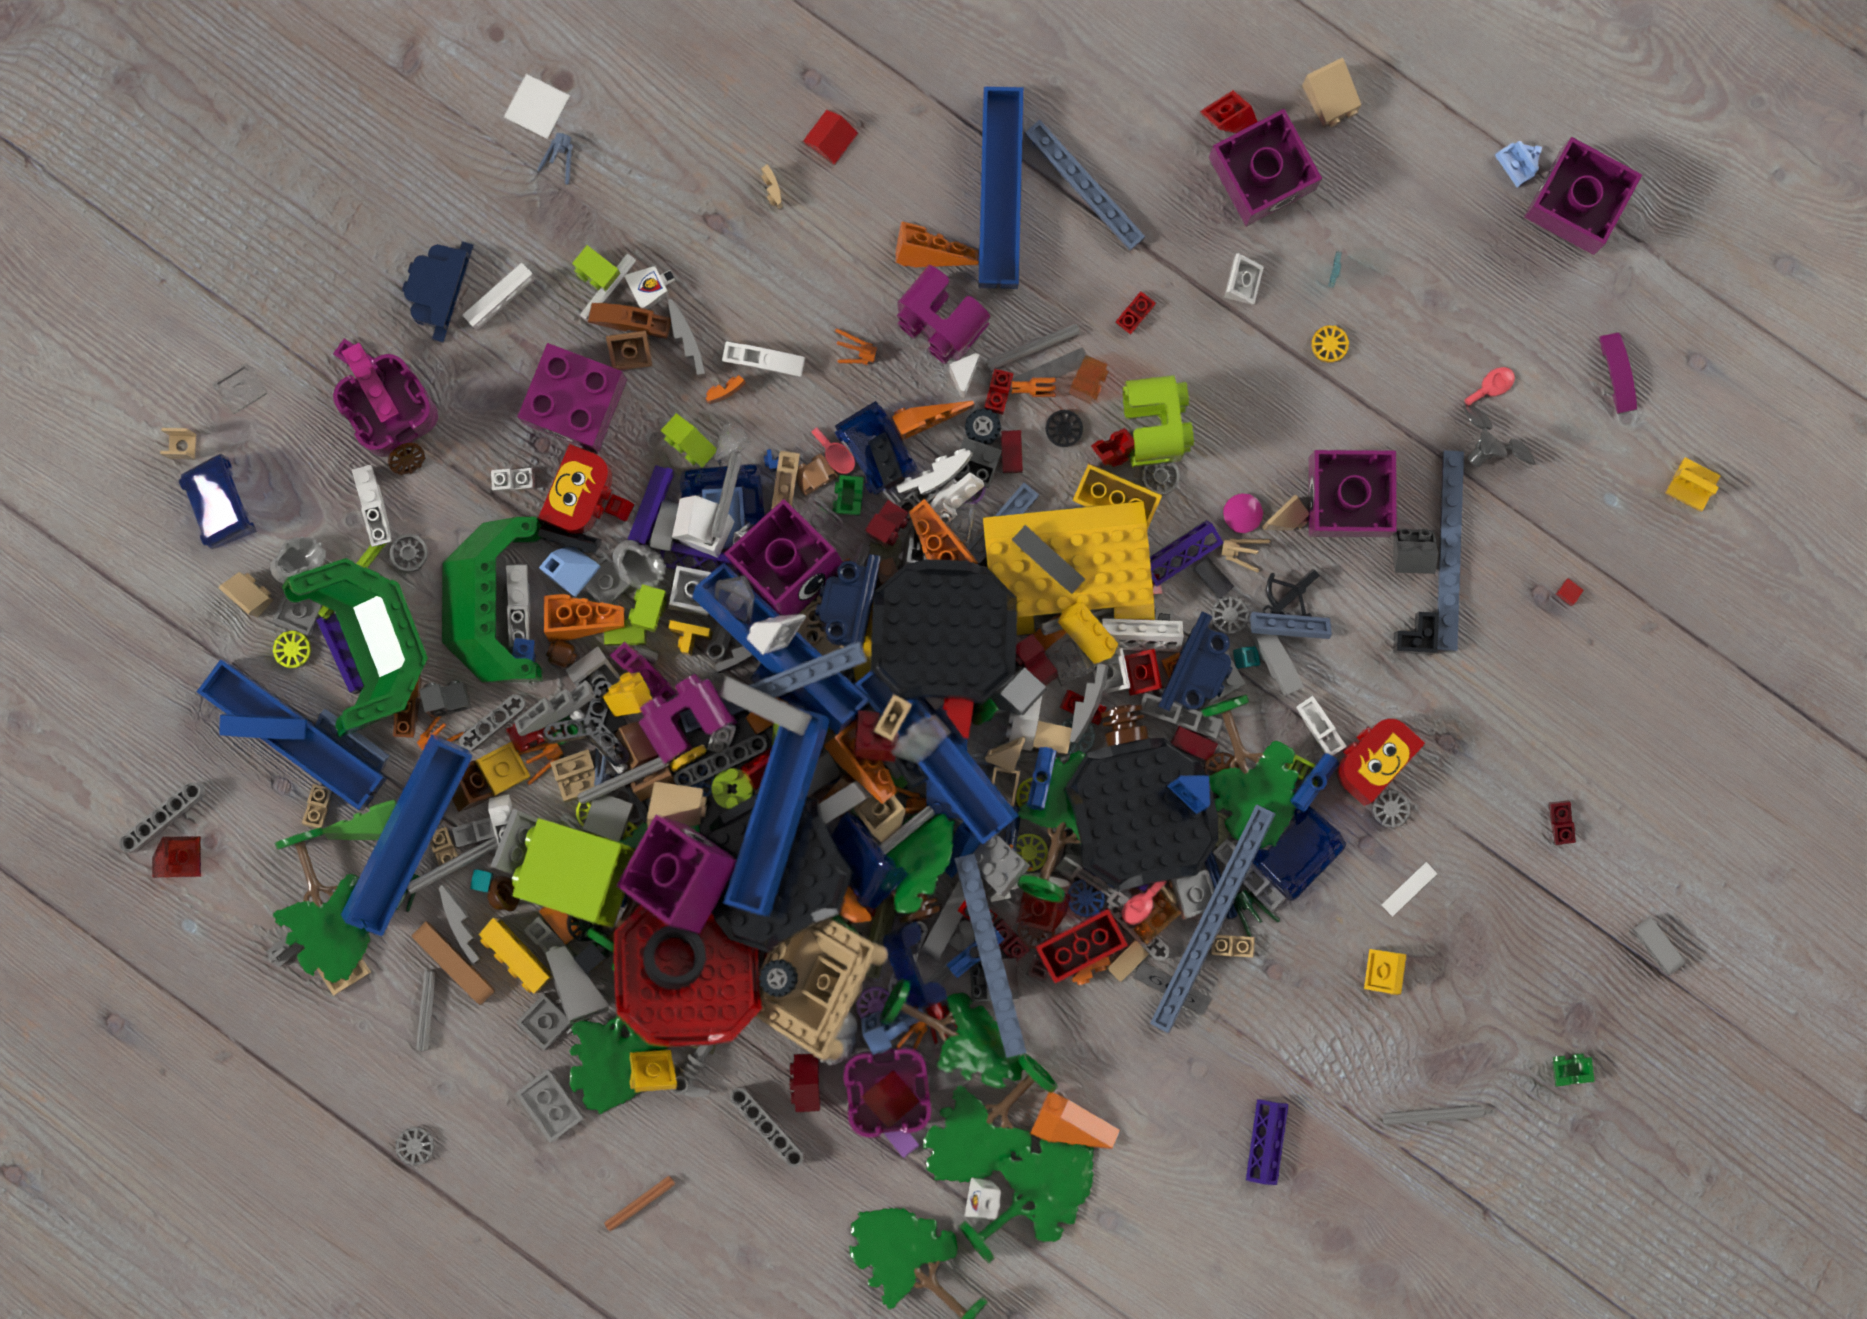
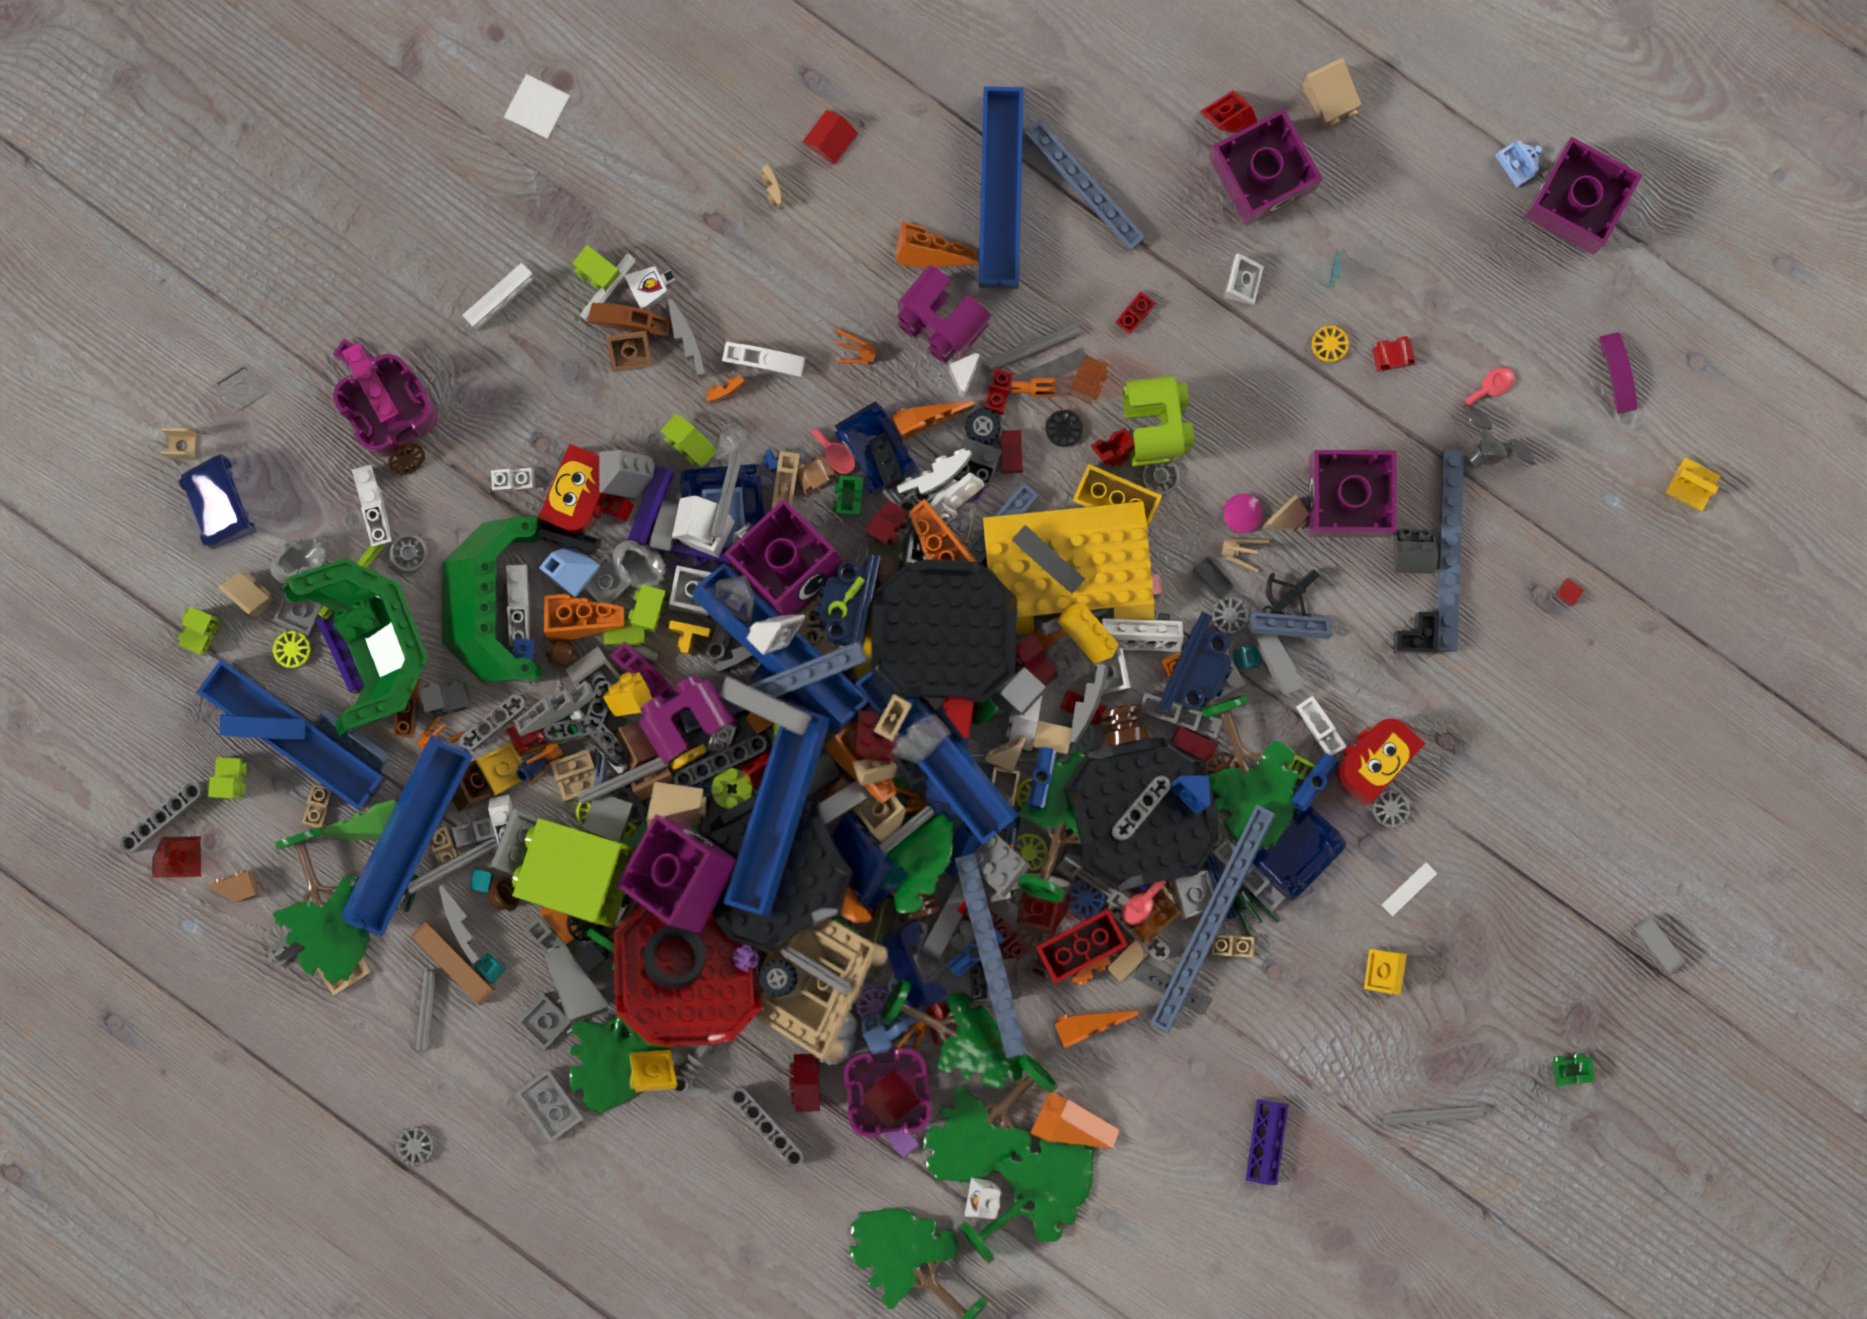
dark blue brick [402,241,474,343] -> none
yellow slope [479,917,552,994] -> none
magenta brick [517,343,627,453] -> none
sand blue plant [537,133,573,185] -> none
nougat axle [604,1176,675,1231] -> none
red slope [1124,649,1162,696] -> none
dark purple fence [1150,520,1223,587] -> none
dark red slope [1549,800,1576,845] -> none
none -> lime brick [178,606,222,656]
none -> lime brick [208,757,248,799]
none -> medium nougat slope [209,870,260,902]
none -> green bracket [333,597,382,643]
none -> teal slope [475,952,506,983]
none -> dark blue brick [516,754,546,783]
none -> light grey slope [599,450,655,499]
none -> medium lavender gear [733,944,758,972]
none -> light grey axle [780,944,851,994]
none -> lime piece [829,577,865,619]
none -> tan slope [853,759,898,786]
none -> orange wedge [1054,1010,1139,1048]
none -> light grey beam [1112,776,1170,840]
none -> red cylinder [1372,336,1416,372]

